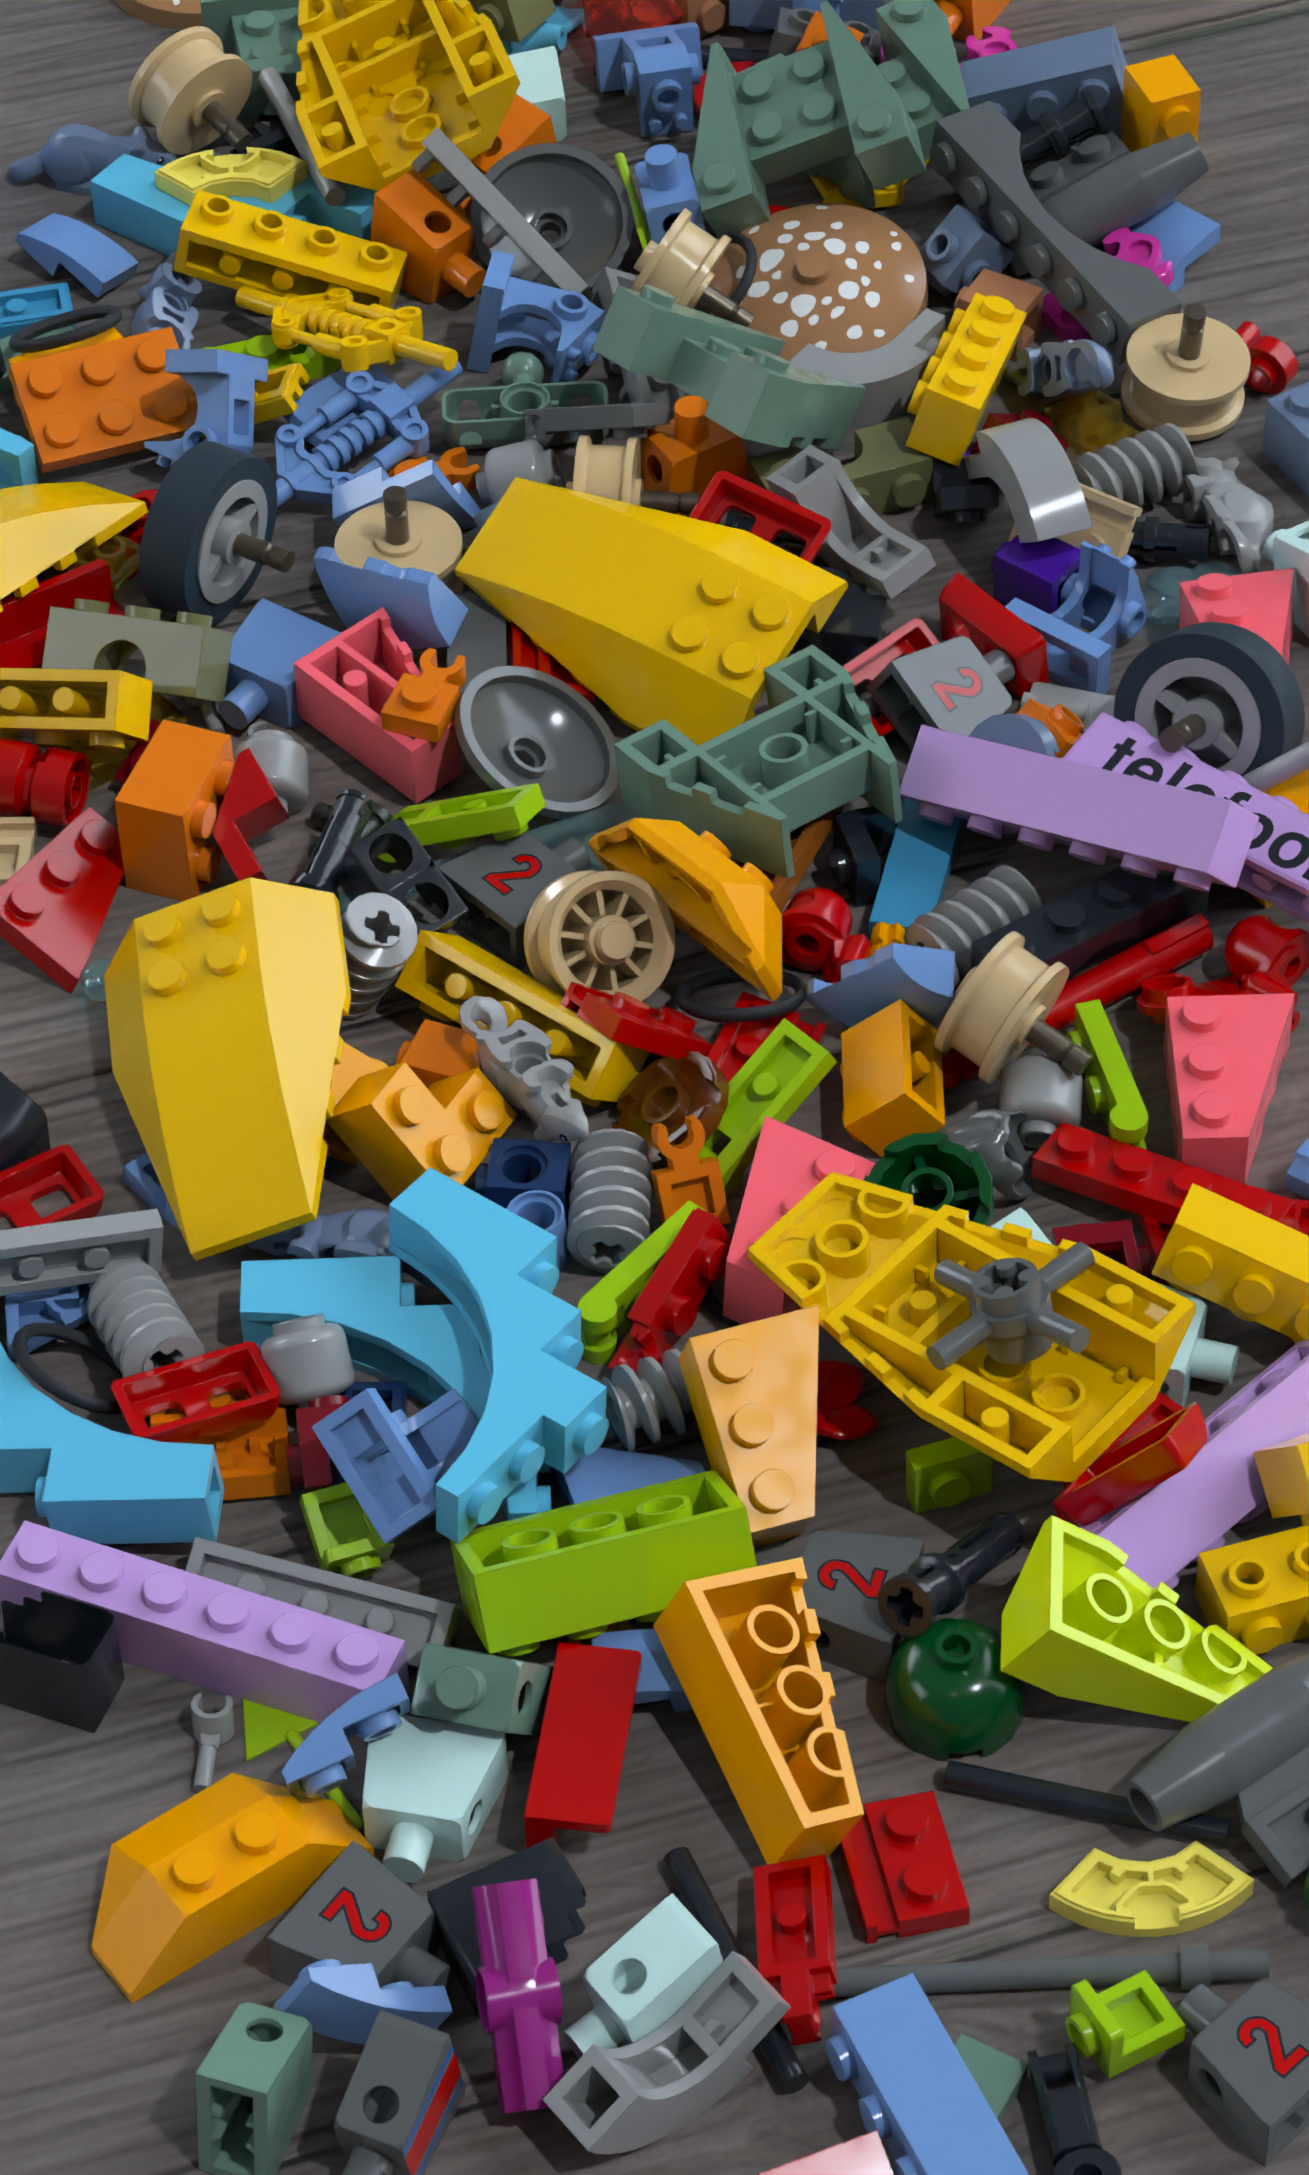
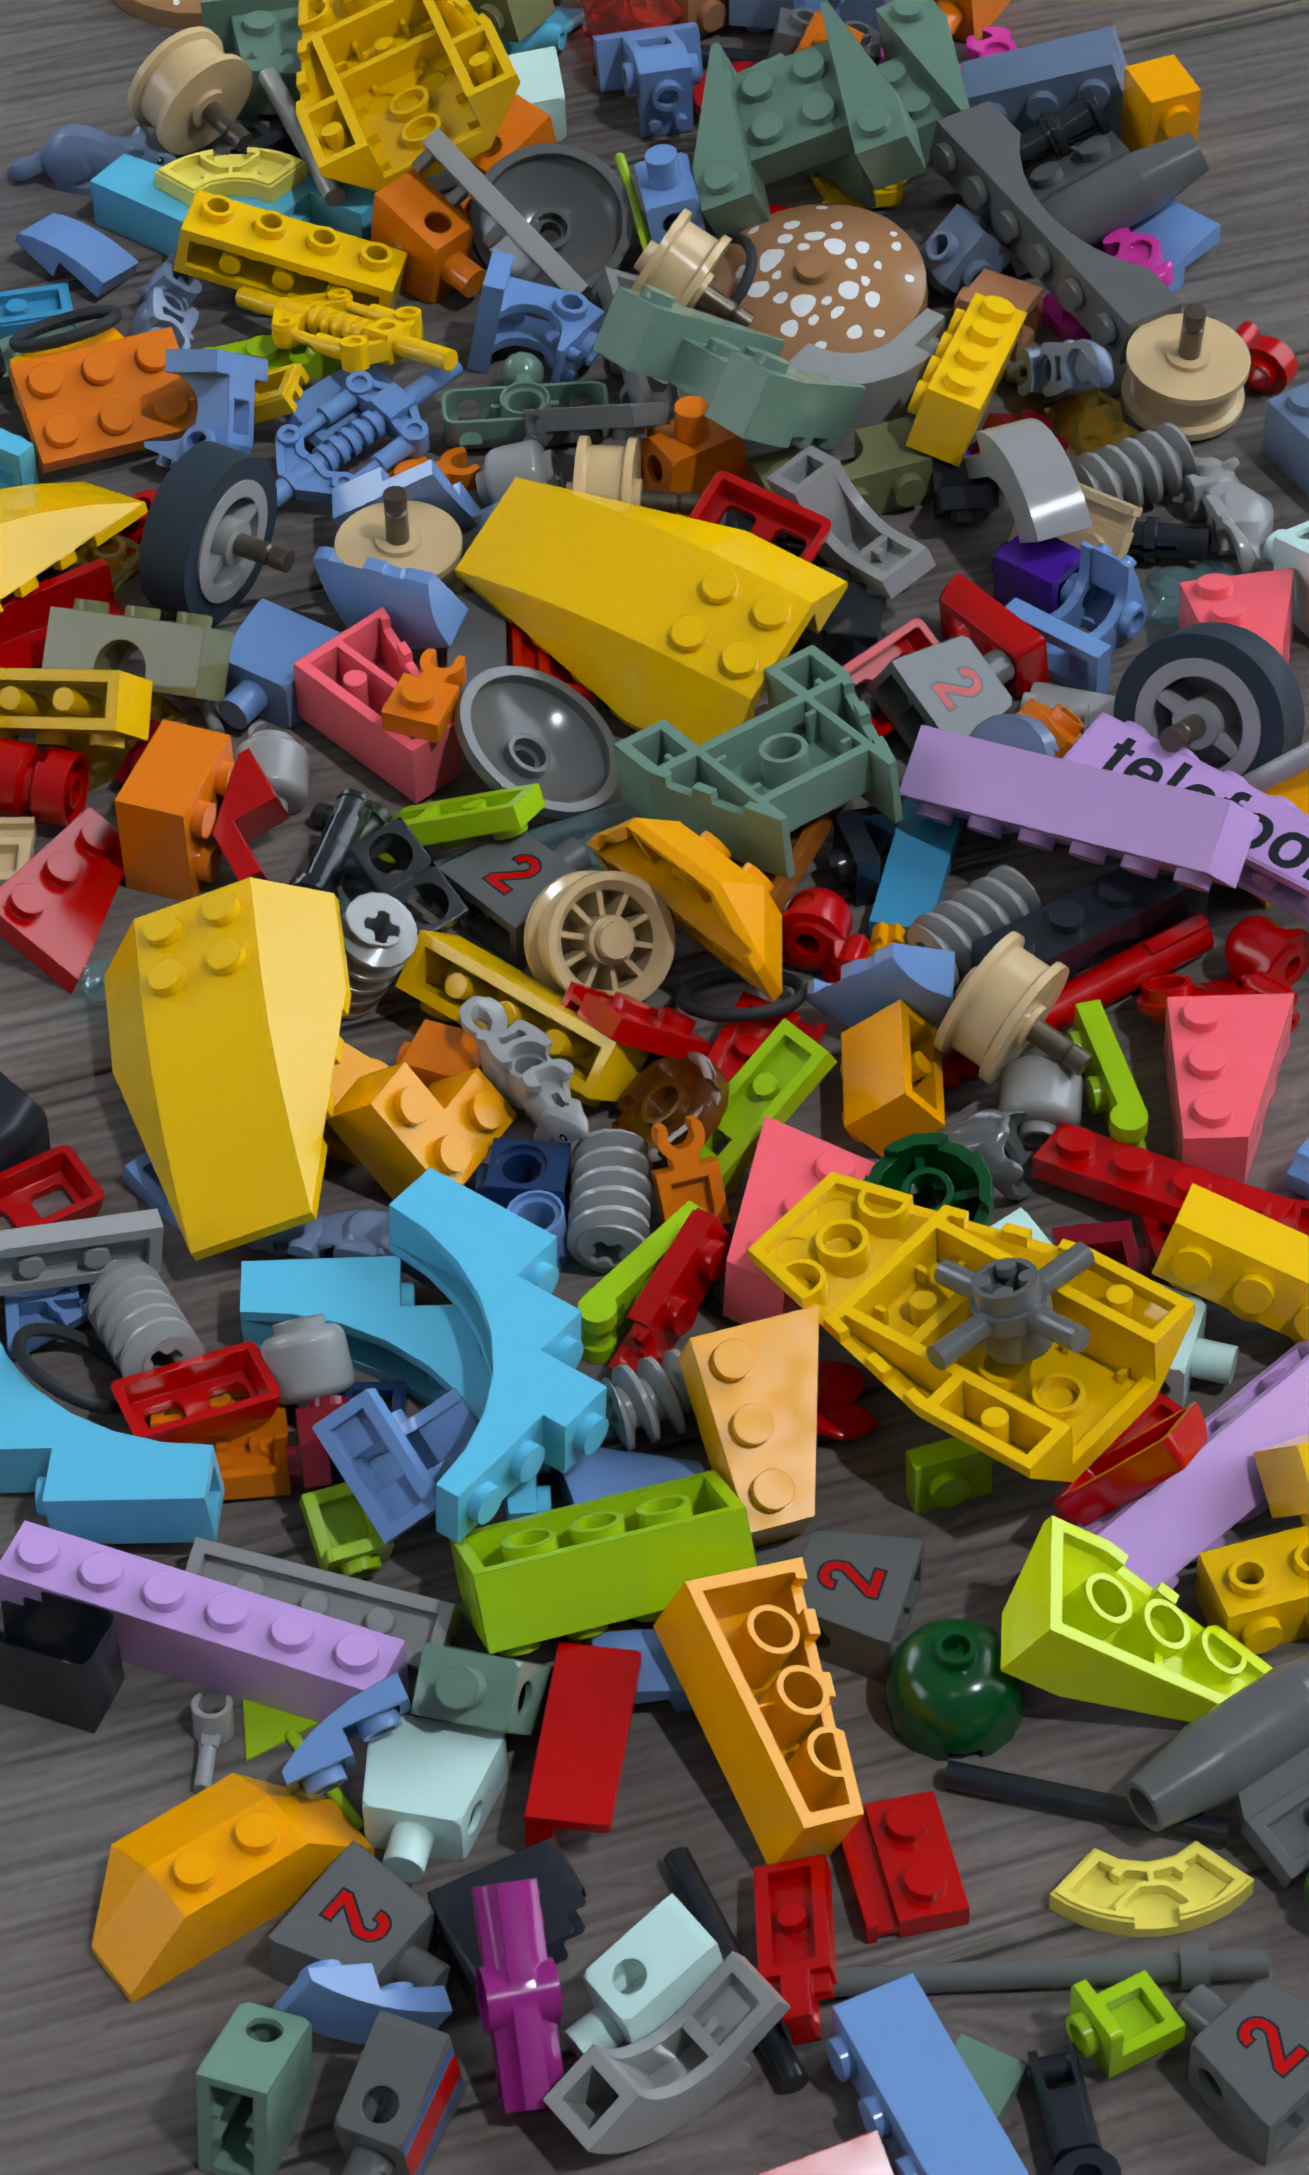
black pin [877,1512,1025,1637] -> none

